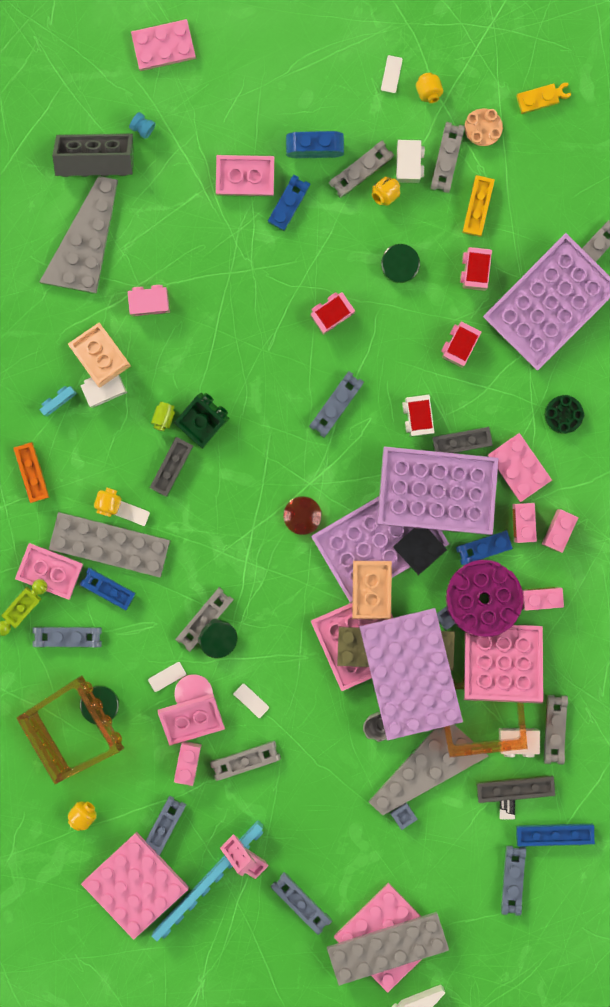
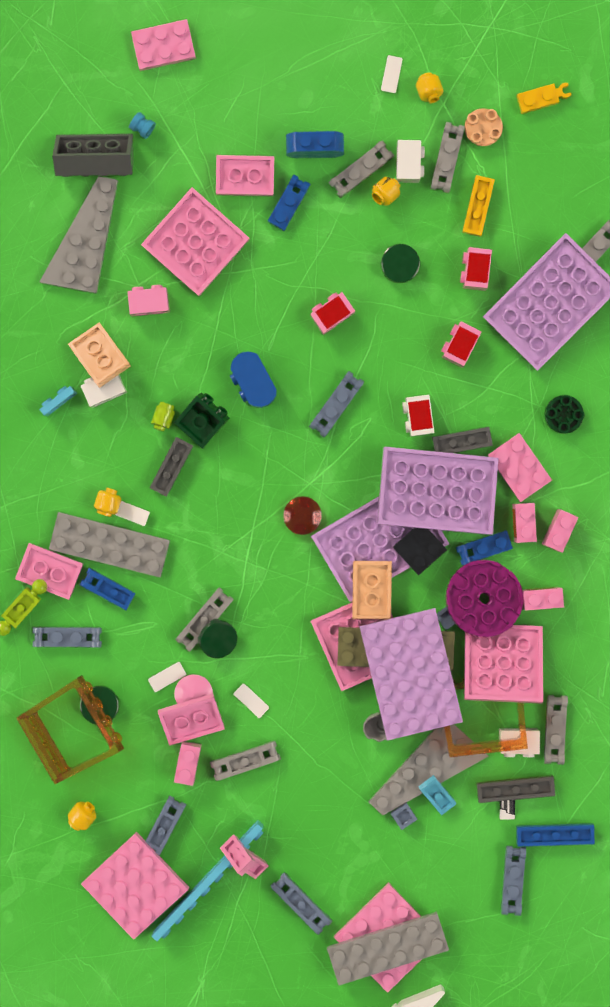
orange plate [13,442,50,503] -> none
none -> bright pink plate [141,187,250,296]
none -> blue brick [230,352,277,408]
none -> medium azure plate [418,775,457,815]

